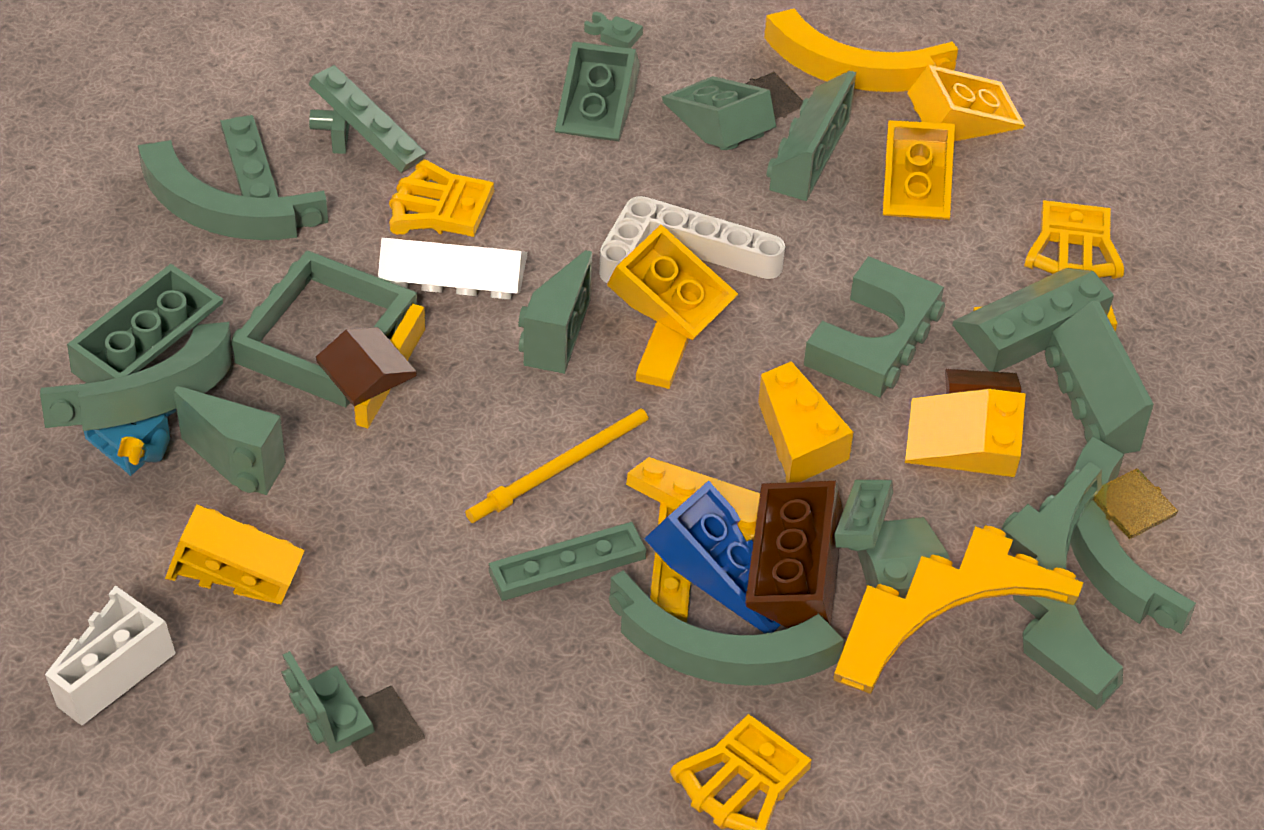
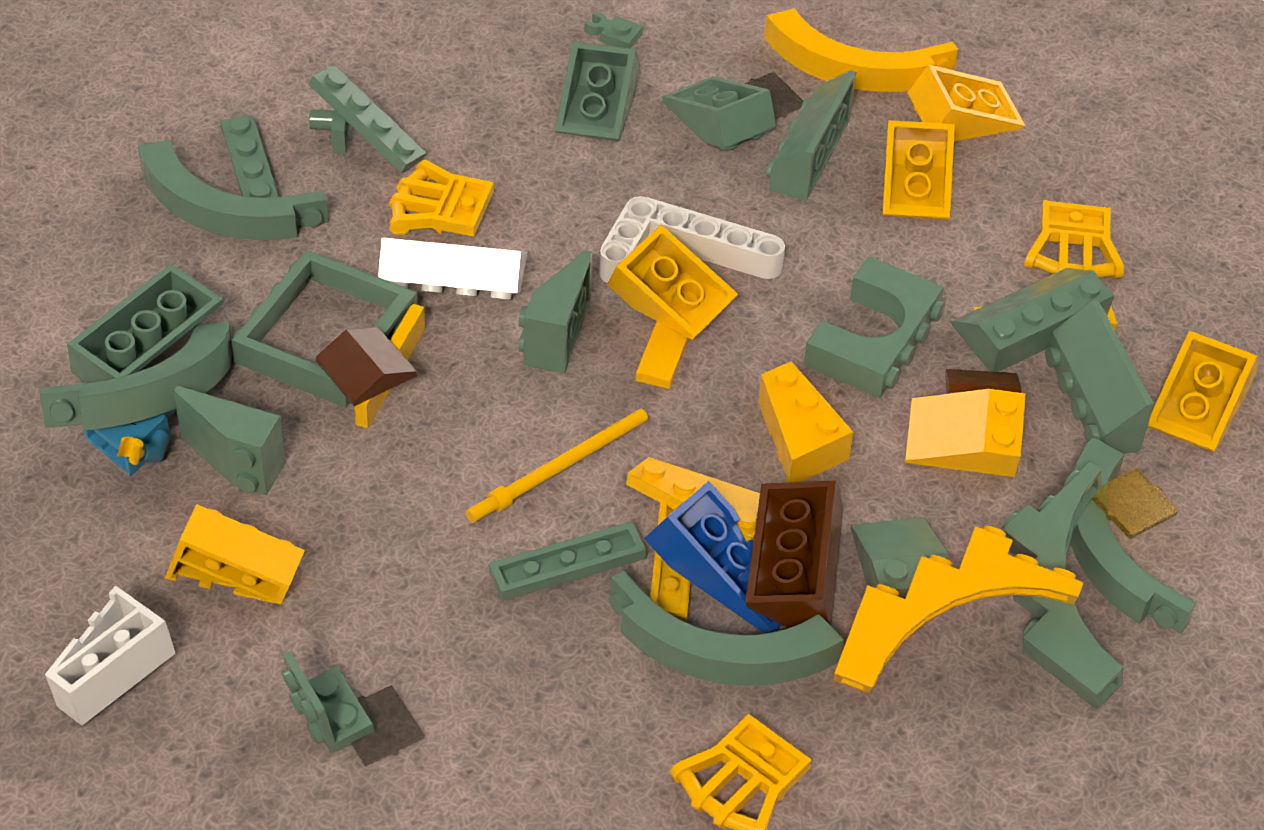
sand green plate [835,480,893,551] -> none
none -> yellow slope [1148,331,1257,453]

